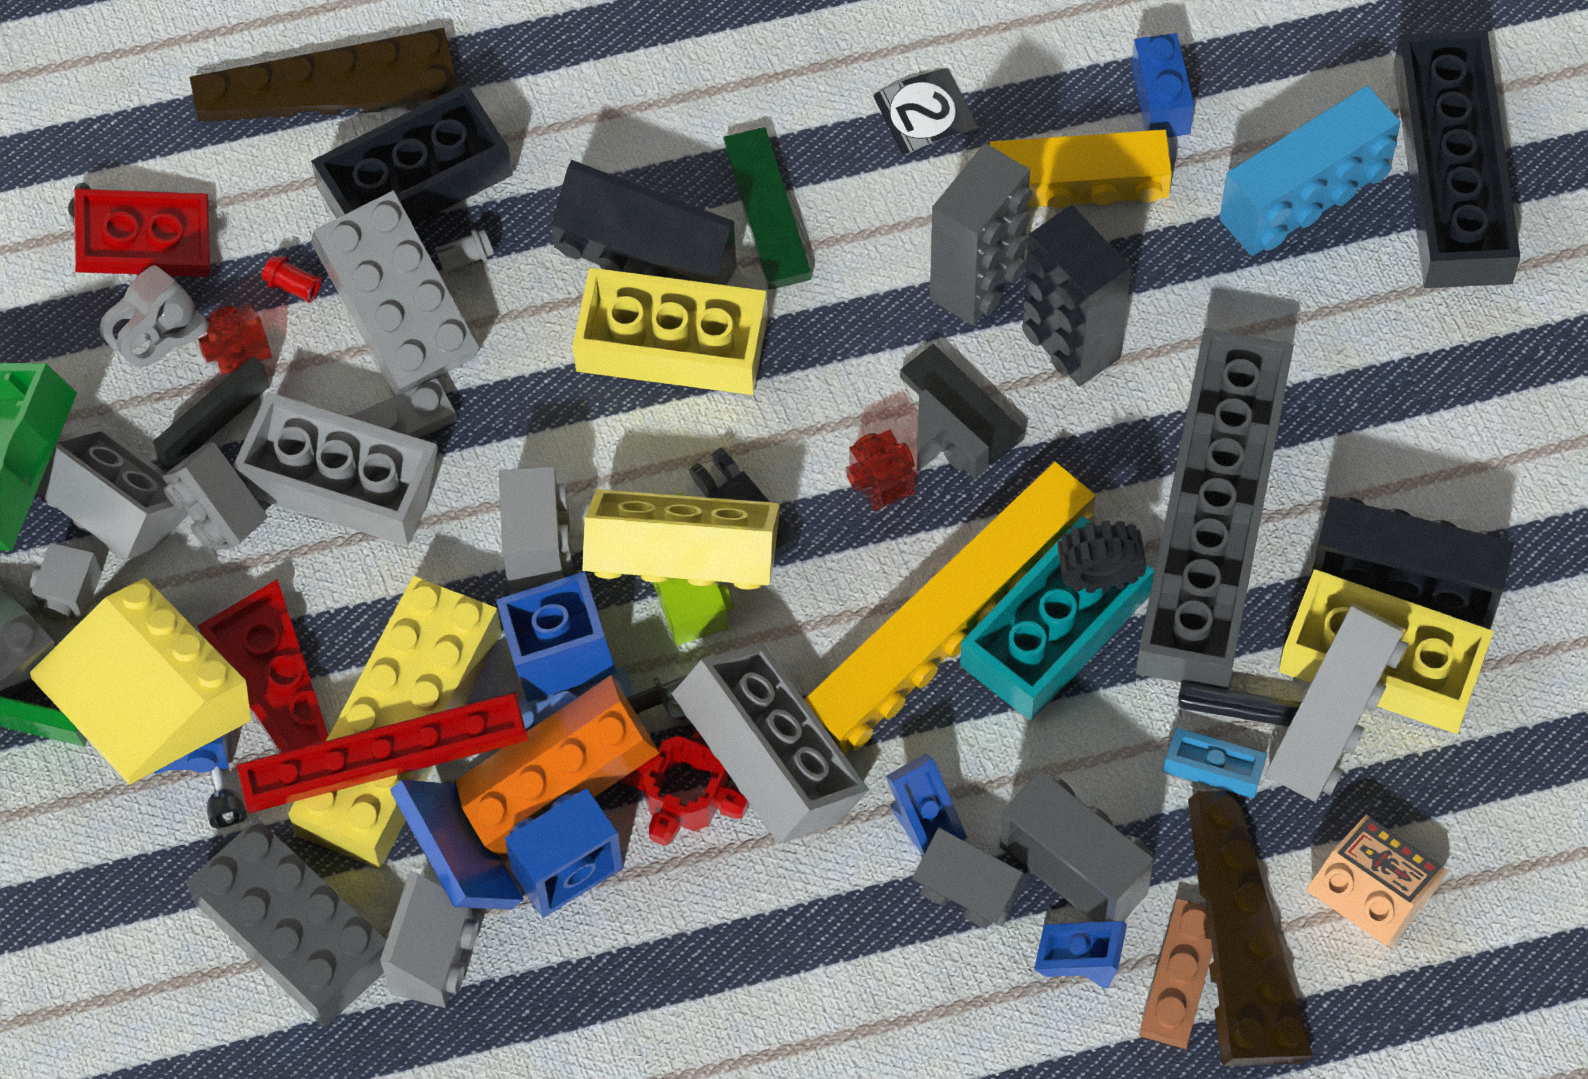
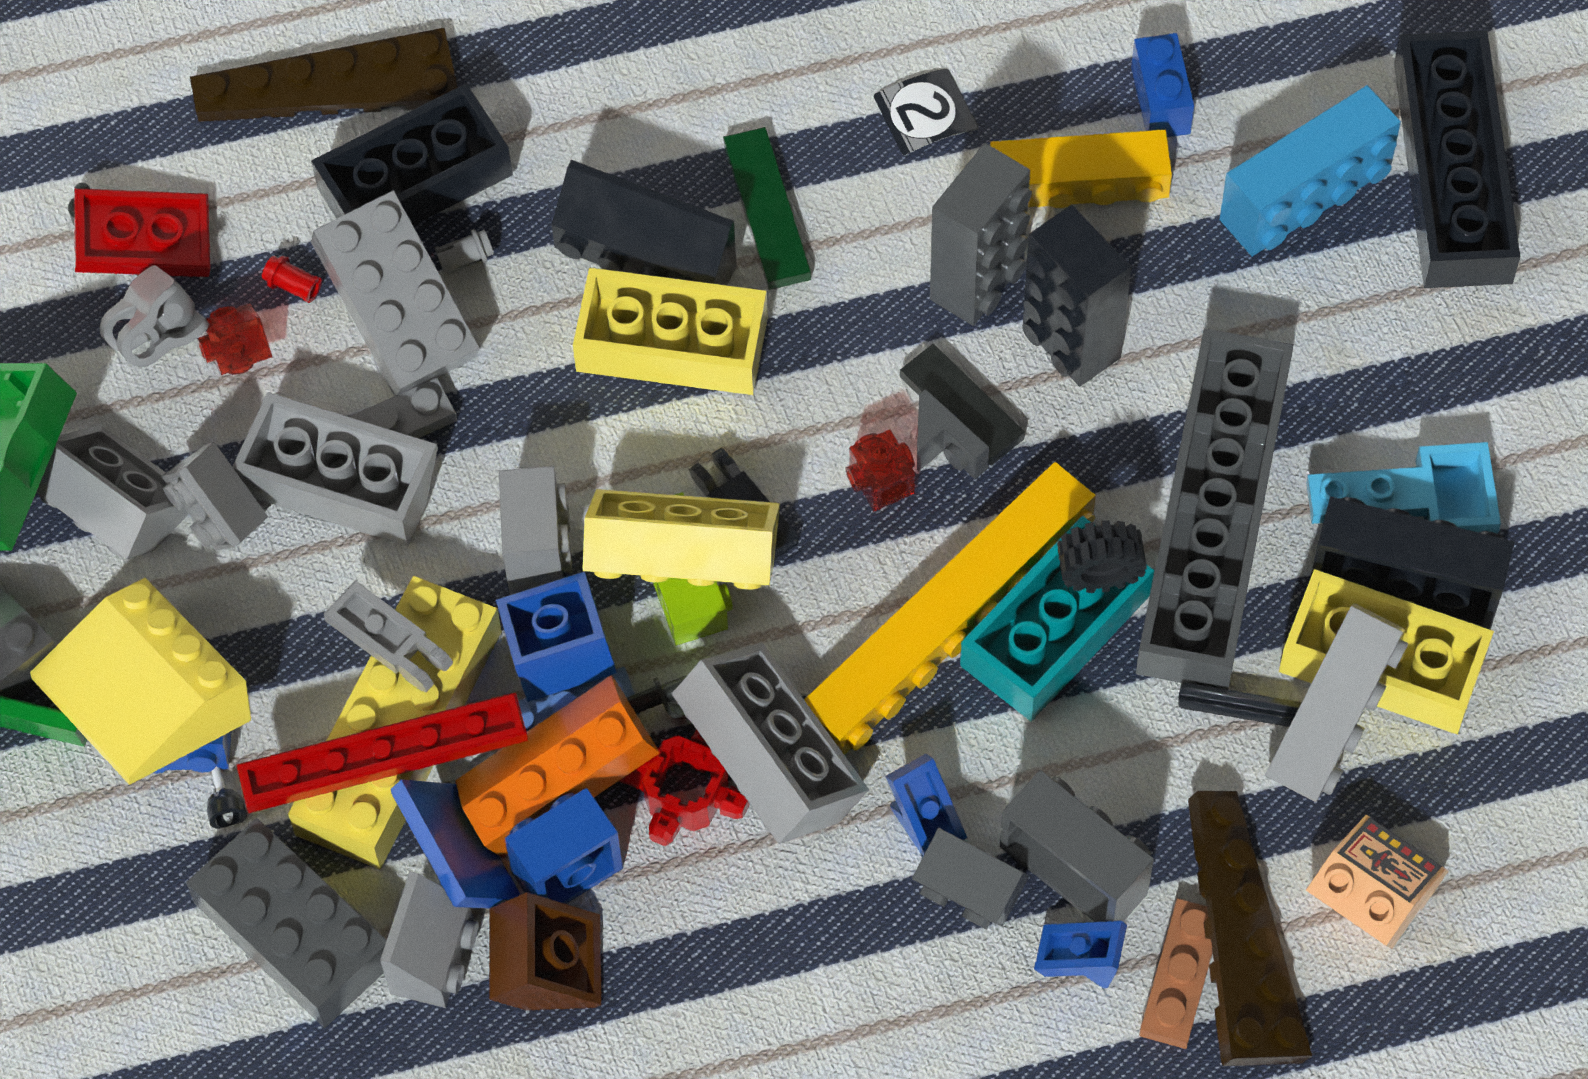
light grey brick [30,543,102,621] -> none
pearl dark grey tile [153,356,270,471] -> none
red wing [197,579,329,753] -> none
dark azure plate [1162,727,1267,799] -> none
none -> light grey hinge [324,581,453,693]
none -> reddish brown slope [489,892,601,1010]
none -> medium azure plate [1306,442,1501,534]

